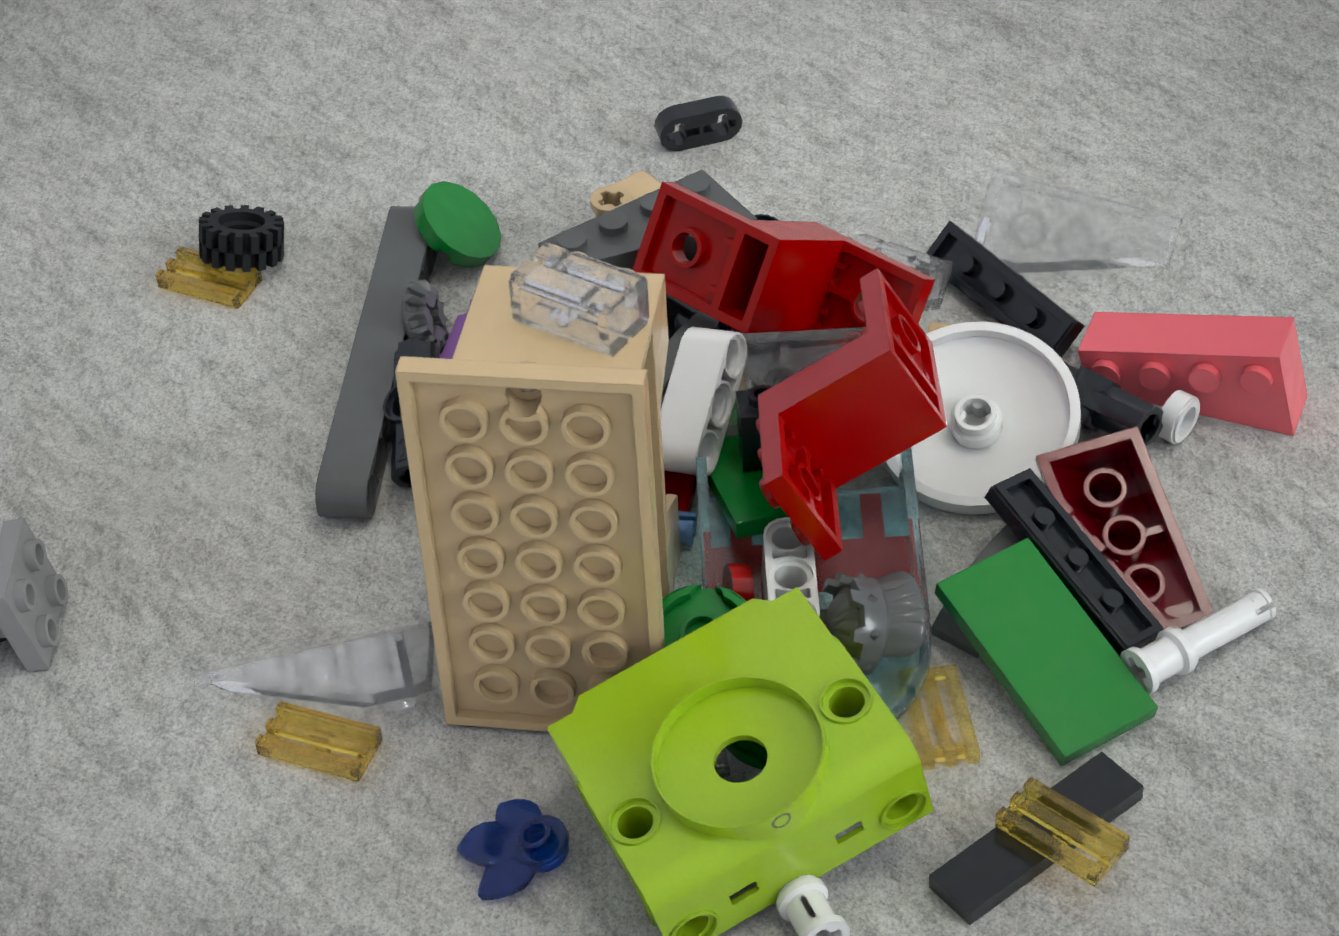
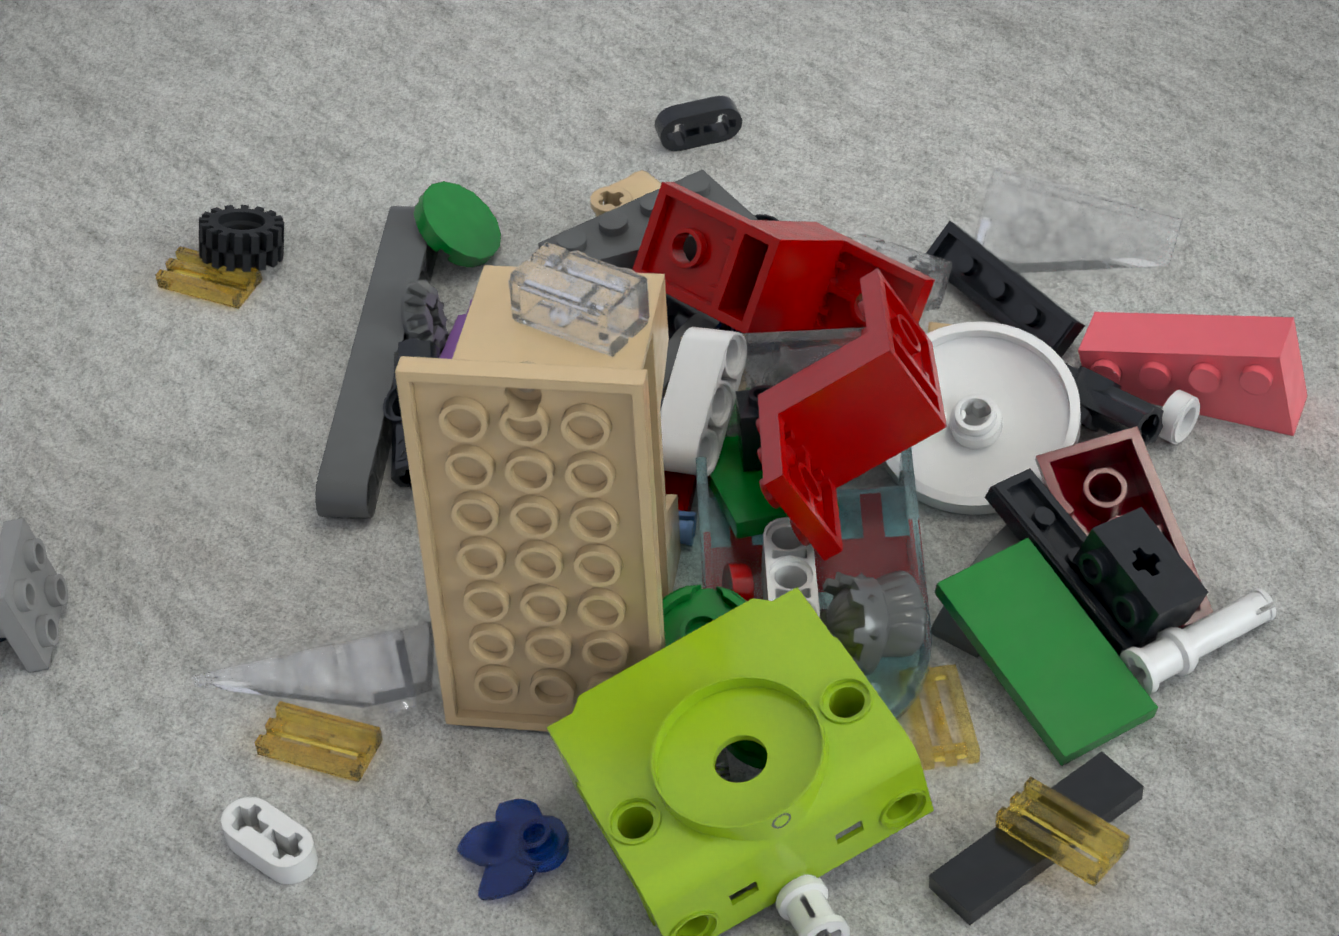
none -> white beam [221,797,318,885]
none -> black brick [1072,507,1209,645]

